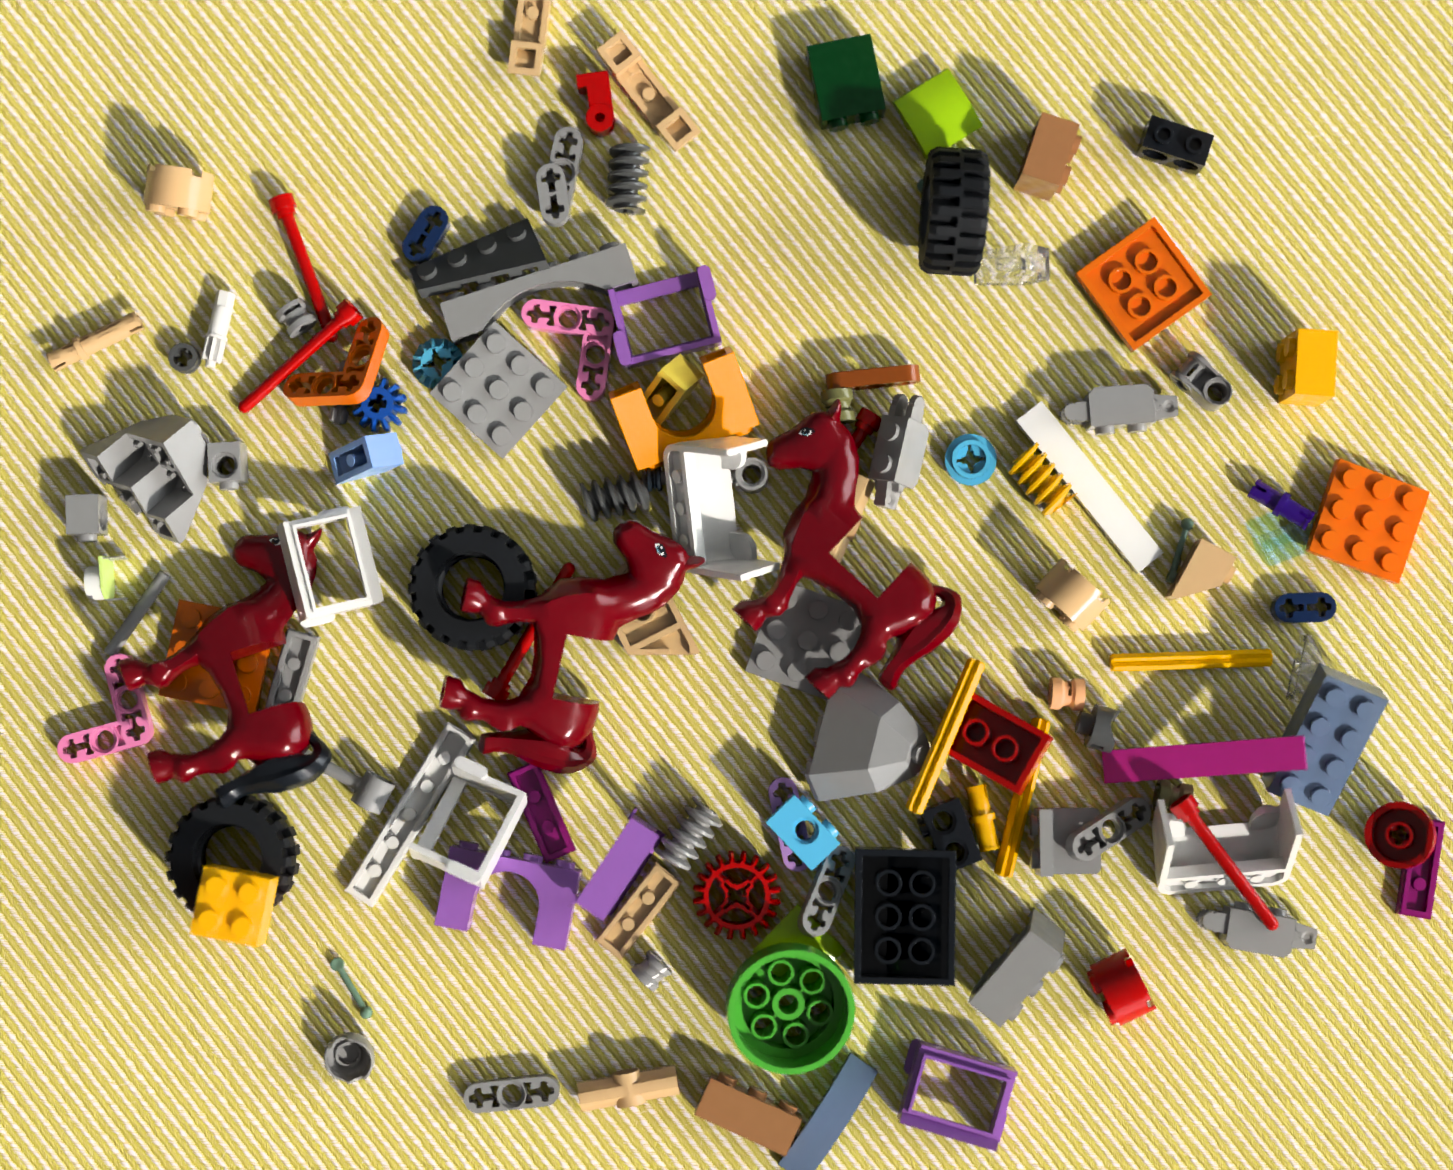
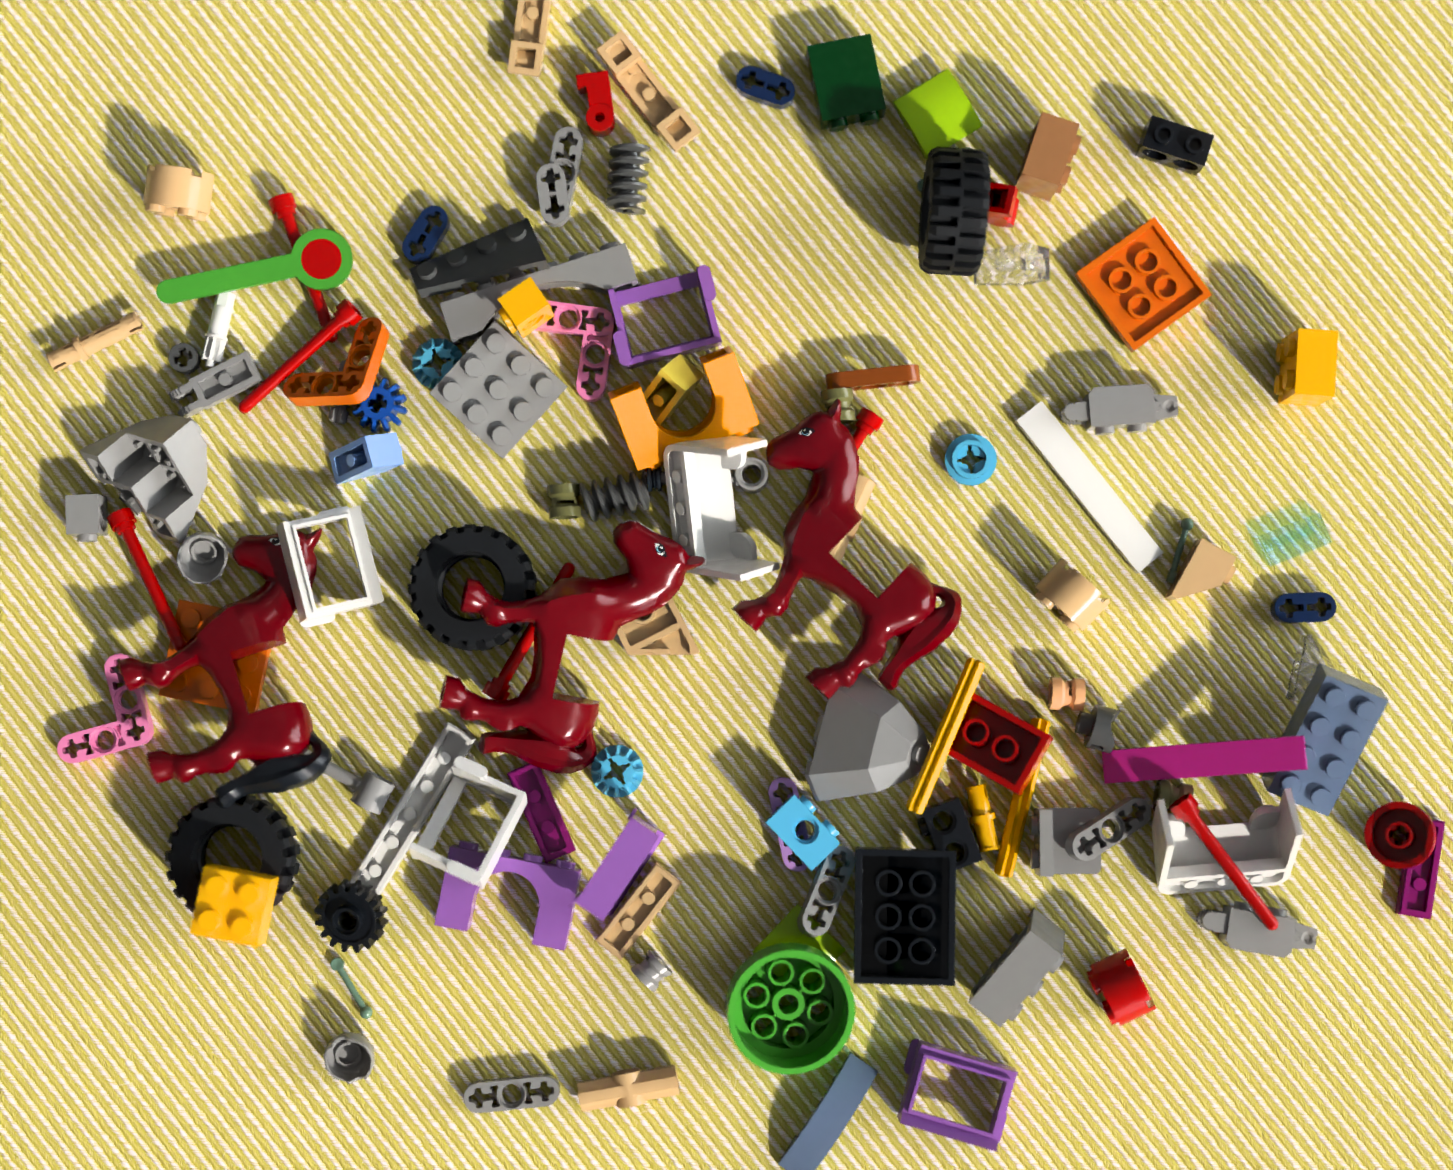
piece [84,556,128,601] -> none
light grey bar [104,570,171,656] -> none
light grey brick [207,441,249,491] -> none
light grey tile [264,628,321,709] -> none
light grey wheel [275,298,317,338] -> none
light grey piece [653,796,723,870] -> none
red gear [693,850,781,940] -> none
medium nougat brick [694,1072,802,1157] -> none
light grey plate [745,585,861,700] -> none
light grey hinge [868,394,929,510] -> none
yellow piece [1009,442,1077,516] -> none
yellow axle [1109,649,1273,671] -> none
light grey piece [1169,350,1233,411] -> none
dark purple pin [1247,479,1316,530] -> none
orange plate [1304,459,1430,584] -> none
none -> red piece [107,508,186,651]
none -> bright green piece [156,228,353,304]
none -> light grey hinge [169,351,264,418]
none -> light grey hair [176,531,228,584]
none -> black gear [314,879,388,953]
none -> yellow brick [497,277,554,338]
none -> olive wheel [547,483,582,519]
none -> medium azure gear [591,745,643,798]
none -> dark blue beam [736,66,795,109]
none -> red leg [988,182,1020,228]

